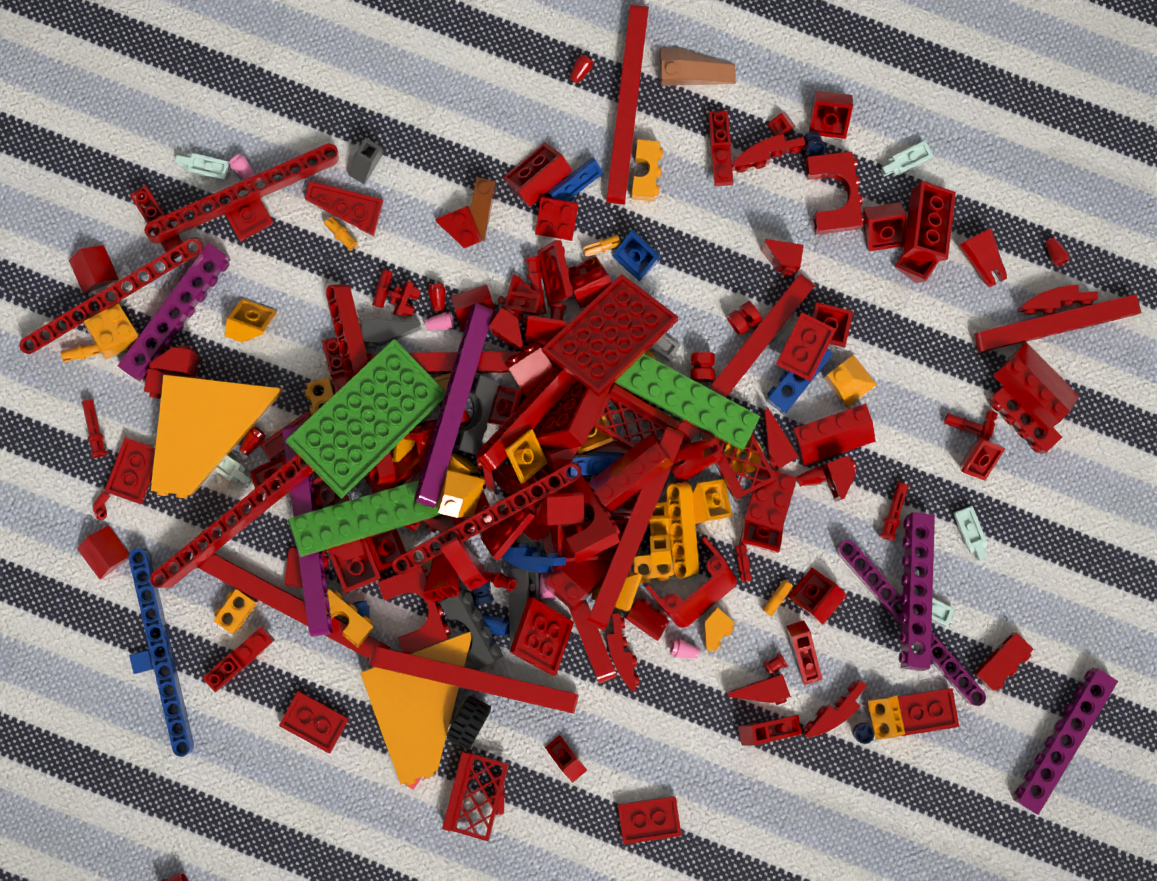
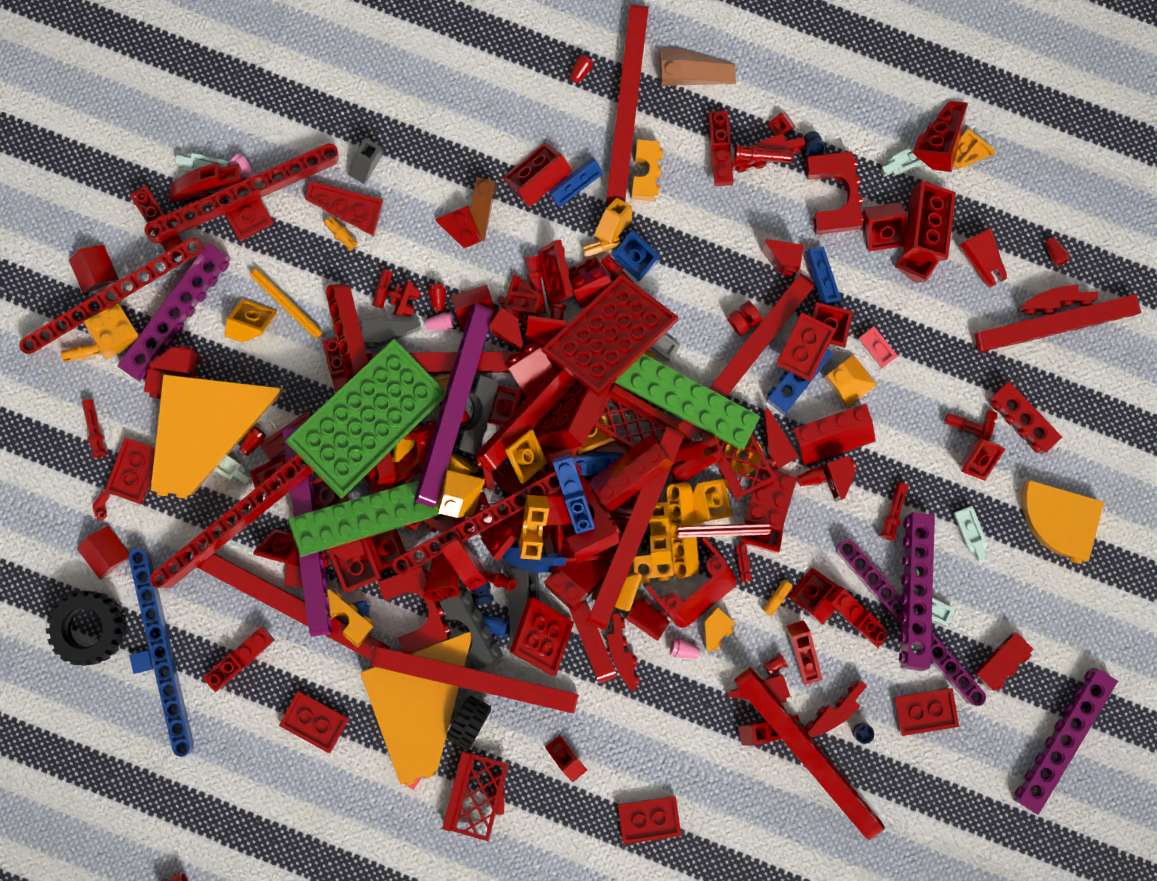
light orange brick [213,589,258,634] -> none
light orange brick [305,377,335,416] -> none
red plate [535,196,579,241] -> none
bright pink cone [539,572,556,600] -> none
red wheel [690,352,715,382] -> none
red slope [809,90,853,139] -> none
light orange brick [868,695,905,740] -> none
red slope [993,342,1079,431] -> none
none -> black tyre [46,591,127,666]
none -> red slope [169,163,242,202]
none -> light orange axle [250,268,322,339]
none -> red slope [253,529,300,567]
none -> light orange arch [519,495,549,560]
none -> blue slope [552,454,595,534]
none -> light orange slope [594,198,632,245]
none -> red pin [600,254,634,283]
none -> axle [676,523,772,538]
none -> red pin [734,144,793,163]
none -> red beam [734,667,885,840]
none -> blue plate [805,247,841,305]
none -> red slope [827,586,890,648]
none -> coral plate [858,327,898,368]
none -> red wedge [913,101,968,172]
none -> light orange wing [953,128,996,170]
none -> light orange brick [1022,480,1104,564]

